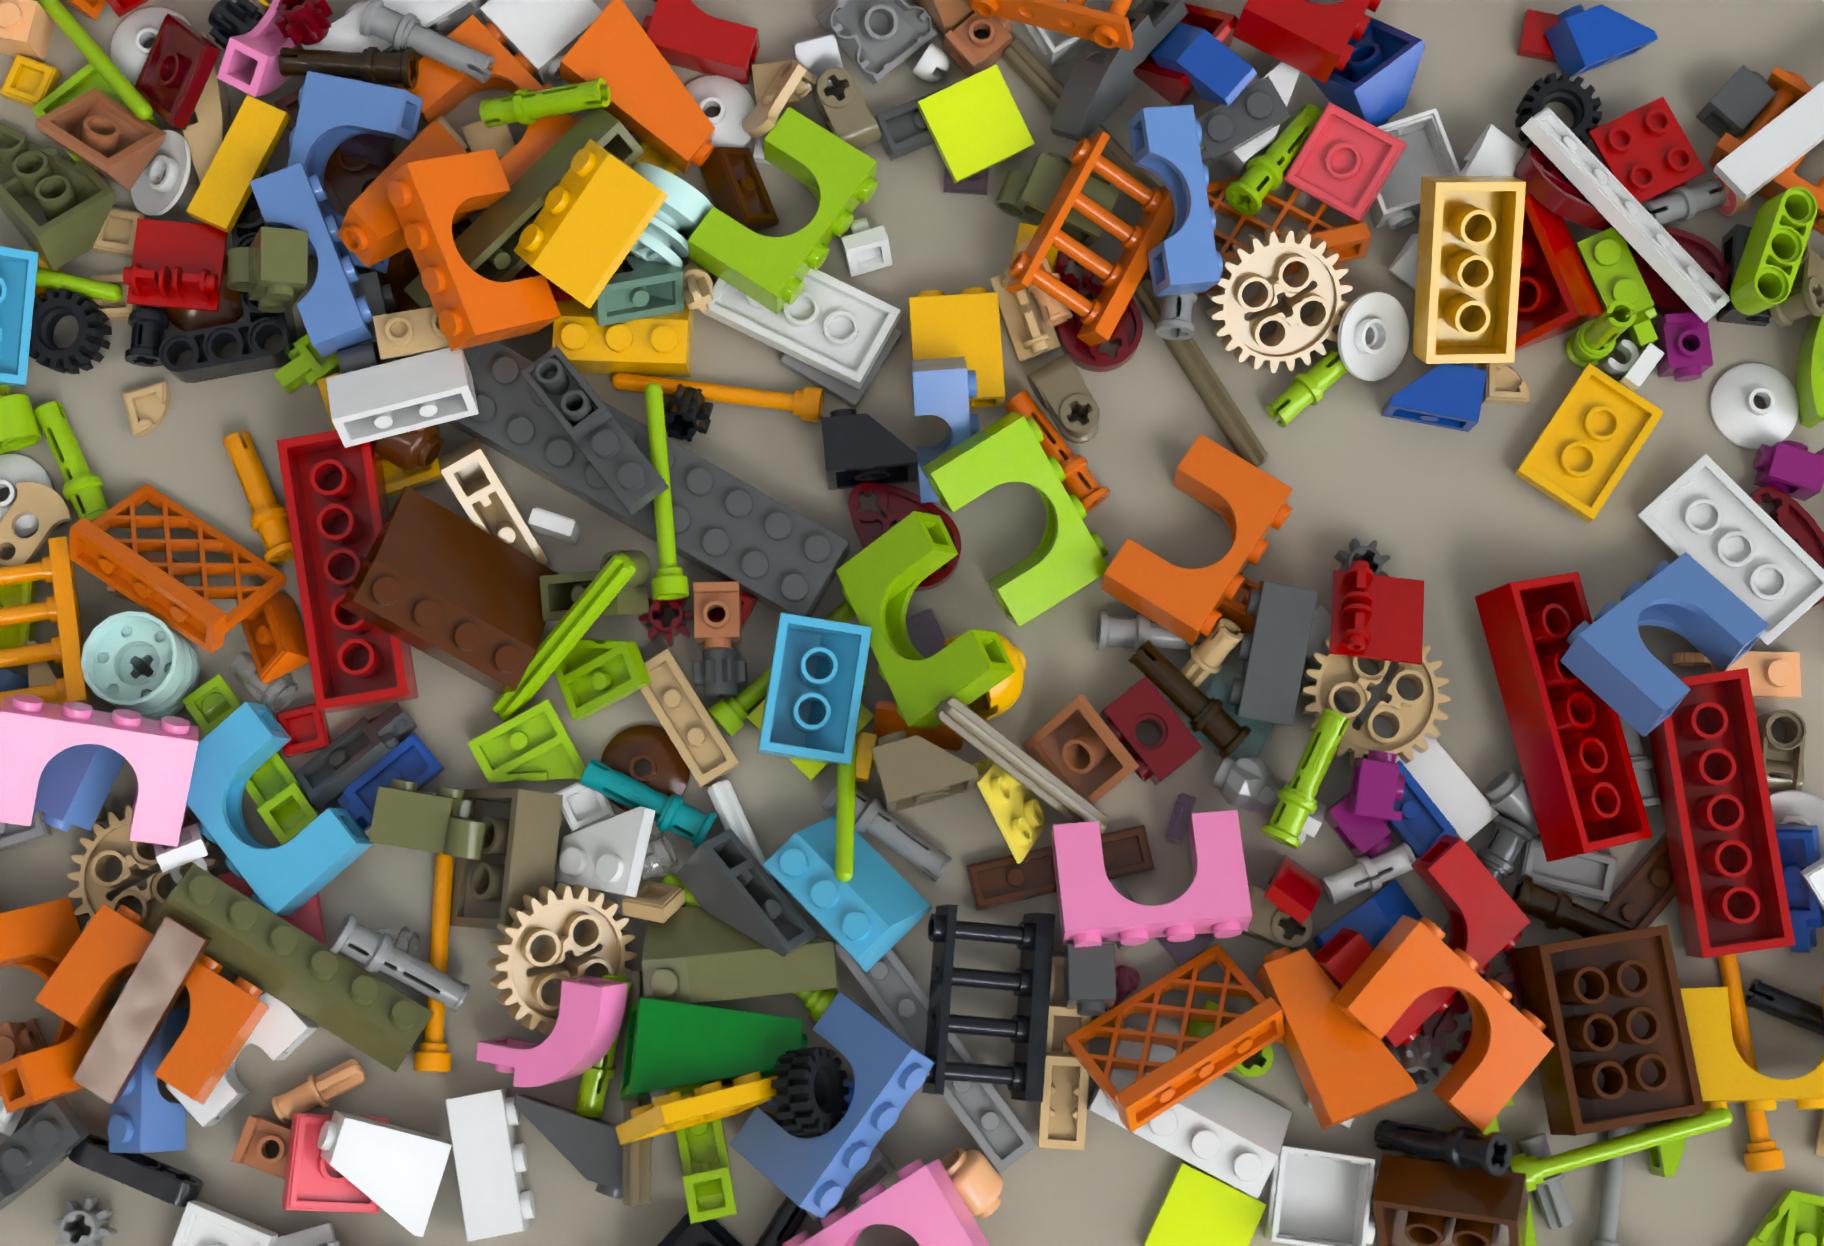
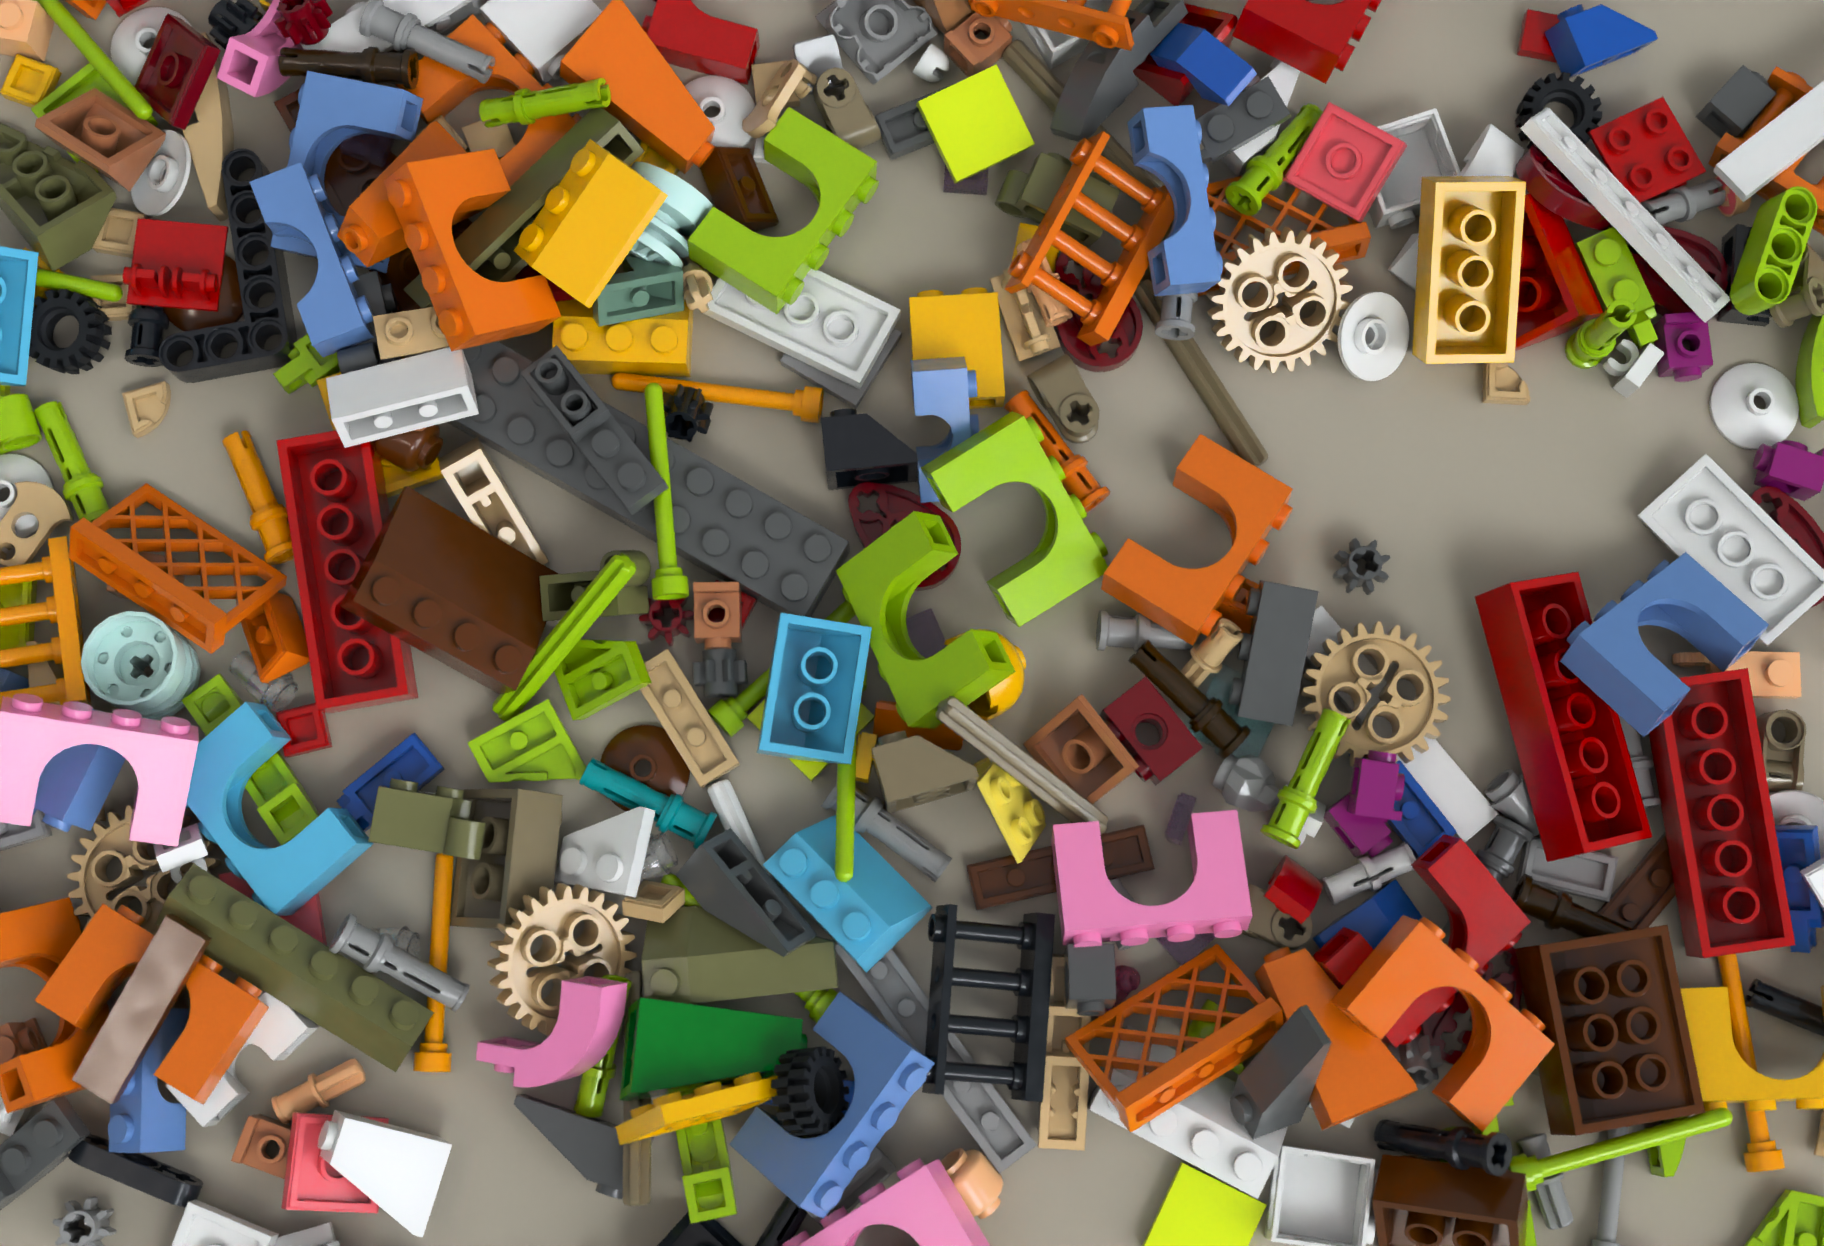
yellow tile [186,95,290,234] -> none
olive hinge [227,226,308,313] -> none
dark grey hinge [294,702,417,810] -> none
white brick [445,1088,535,1242] -> none
white tile [528,507,581,545] -> none
white tile [554,781,616,833] -> none
white tile [841,217,893,277] -> none
lime pin [1265,350,1349,428] -> none
blue slope [1308,17,1425,127] -> none
red hinge [1329,560,1424,665] -> none
blue slope [1381,363,1487,432] -> none
yellow plate [1514,363,1664,523] -> none
none -> dark grey slope [1229,1005,1332,1139]

